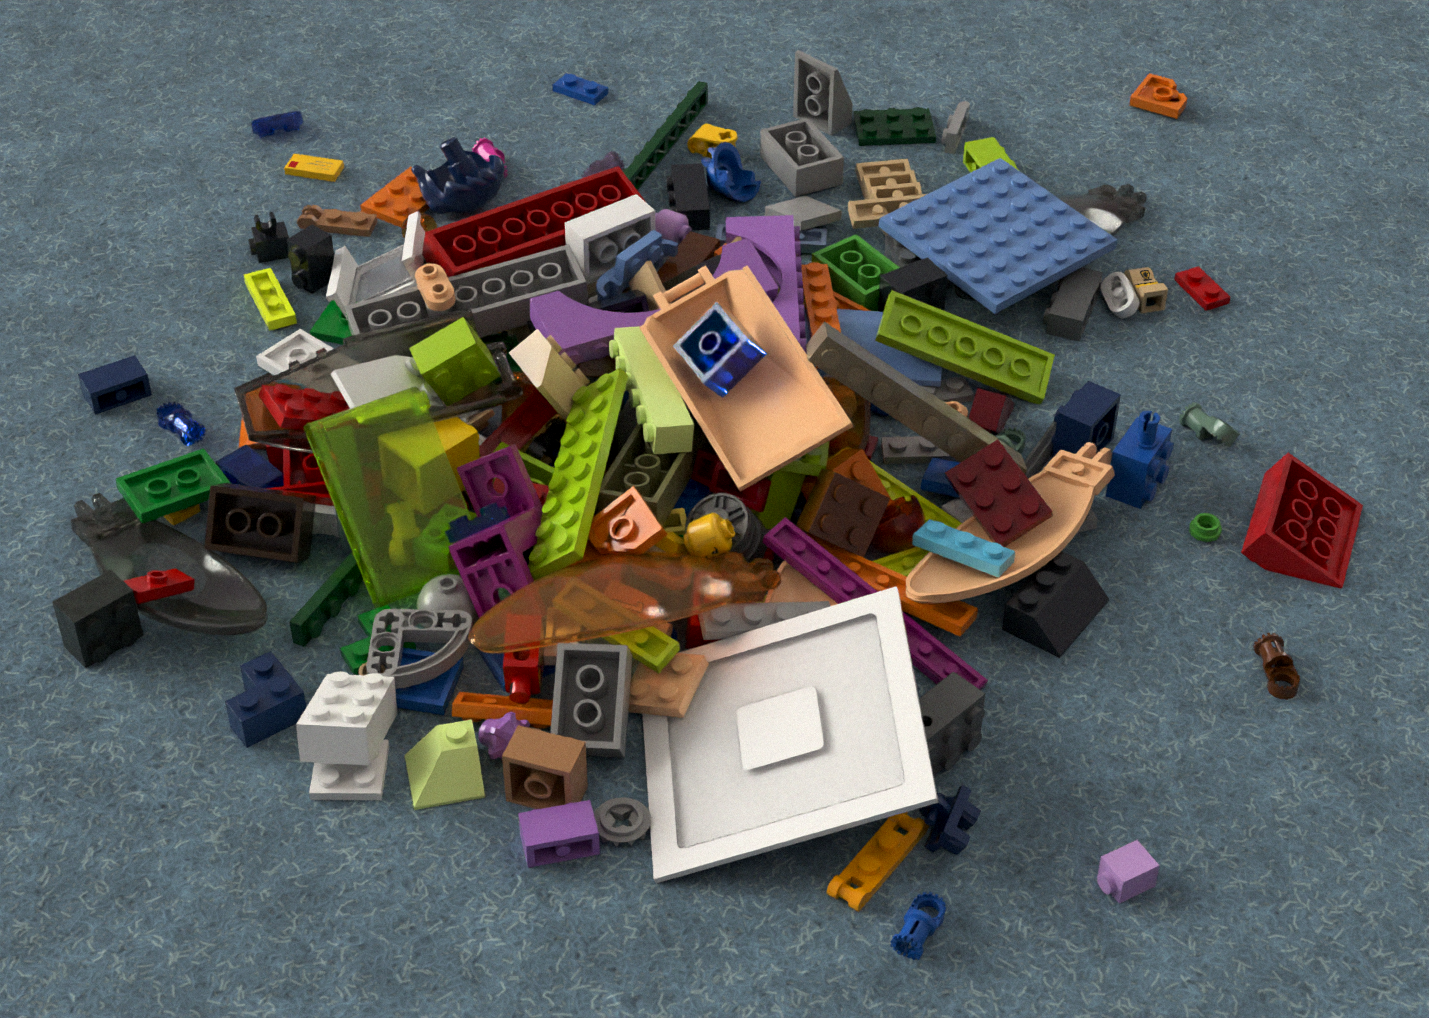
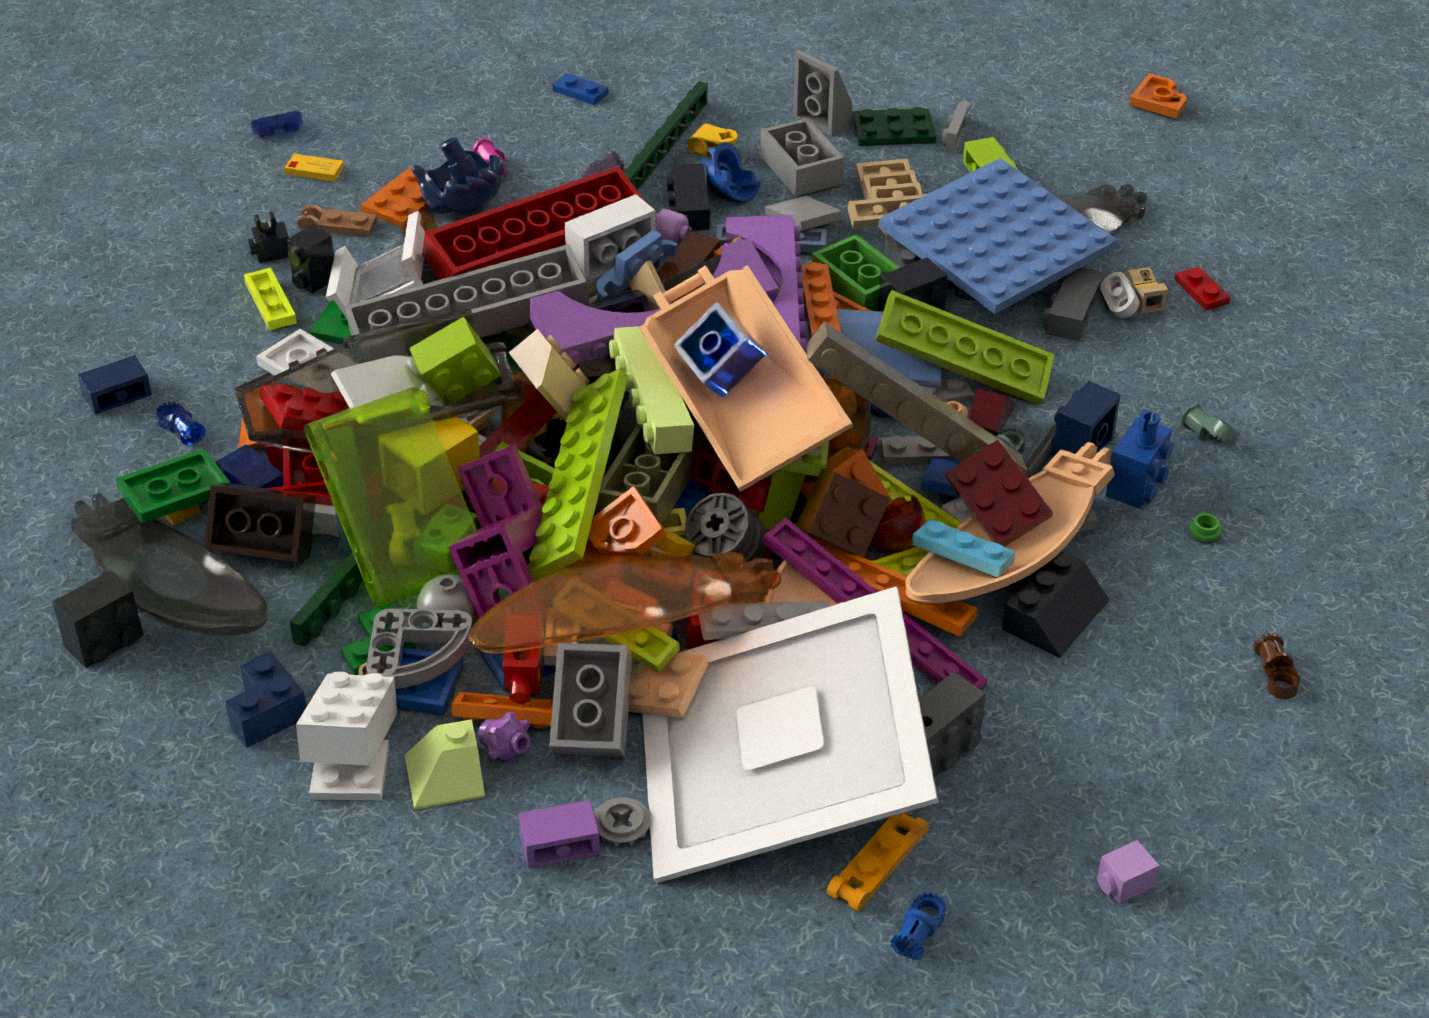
red plate [123,568,195,604] -> none
light nougat plate [415,264,456,311] -> none
clear blue plate [445,502,510,543] -> none
medium nougat brick [502,725,588,809] -> none
yellow head [683,513,735,561] -> none
dark blue hips [919,785,981,855] -> none
red slope [1241,452,1363,589] -> none

